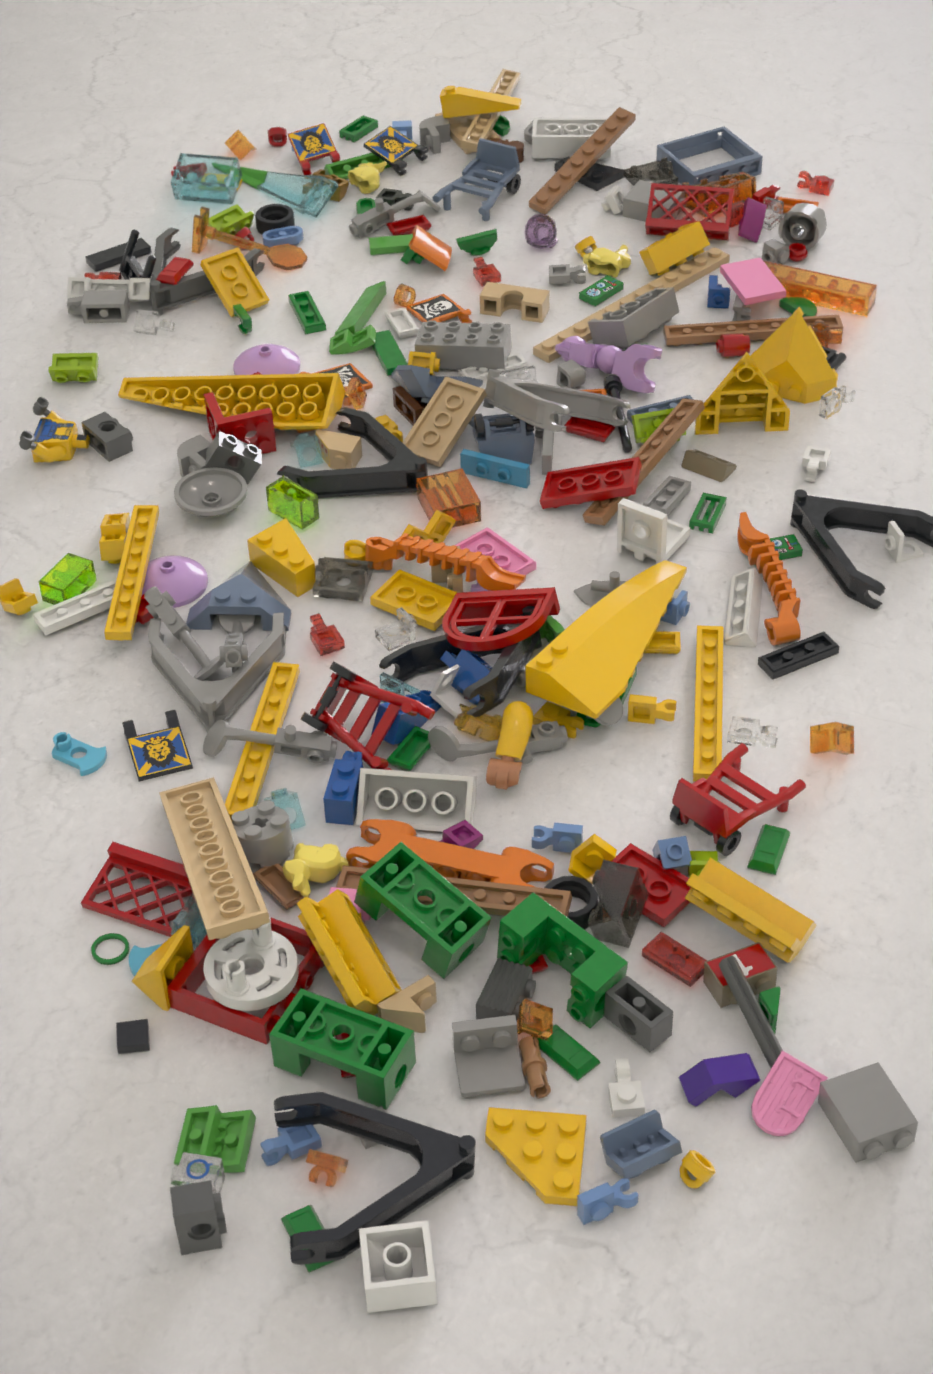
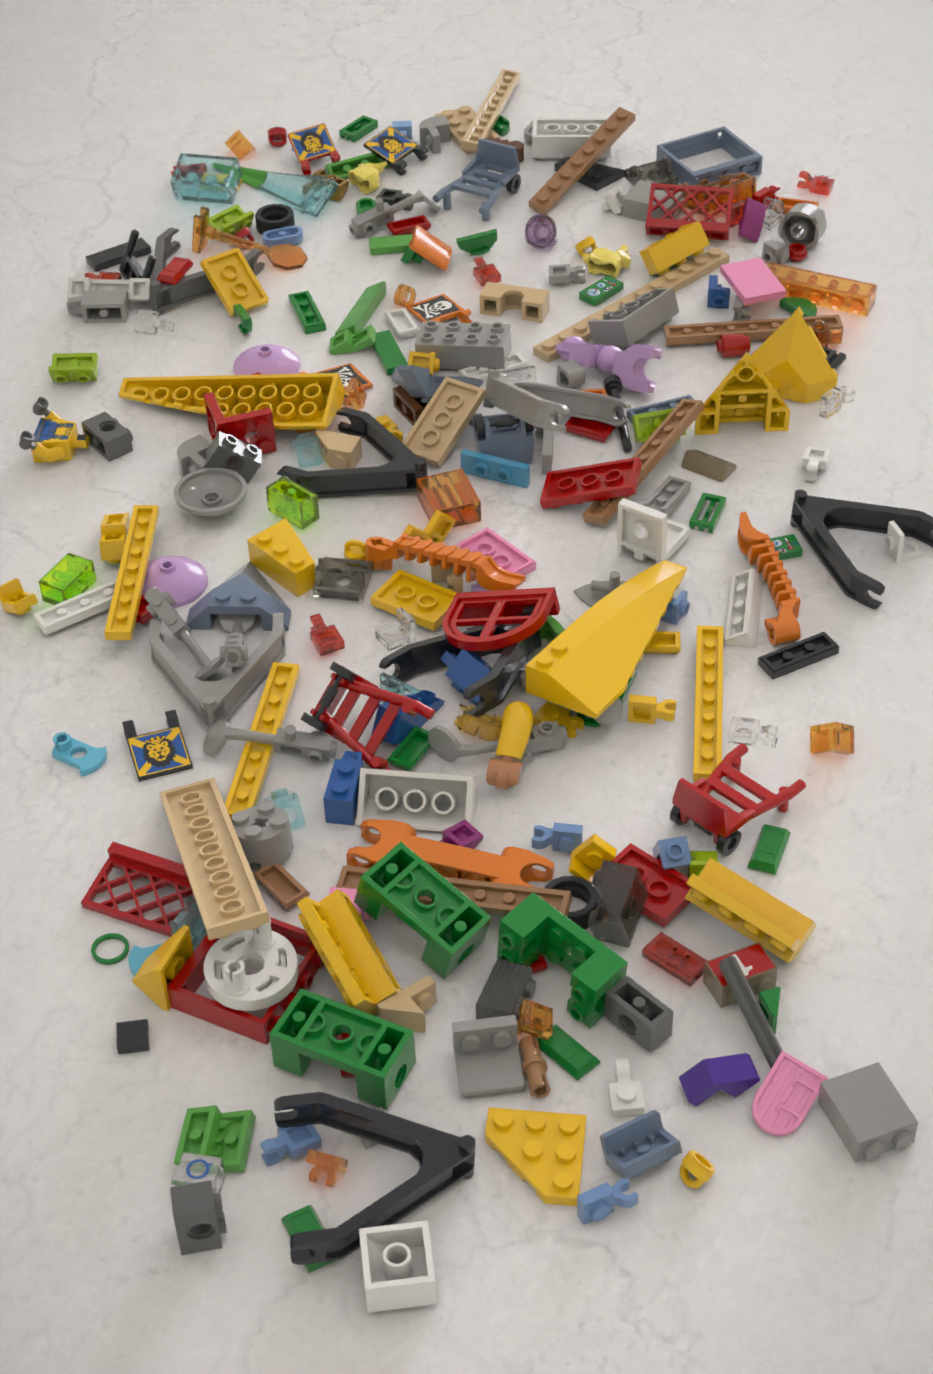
light yellow animal [282,843,349,898] -> none
white bracket [430,664,473,718] -> none
yellow wedge [440,85,521,118] -> none

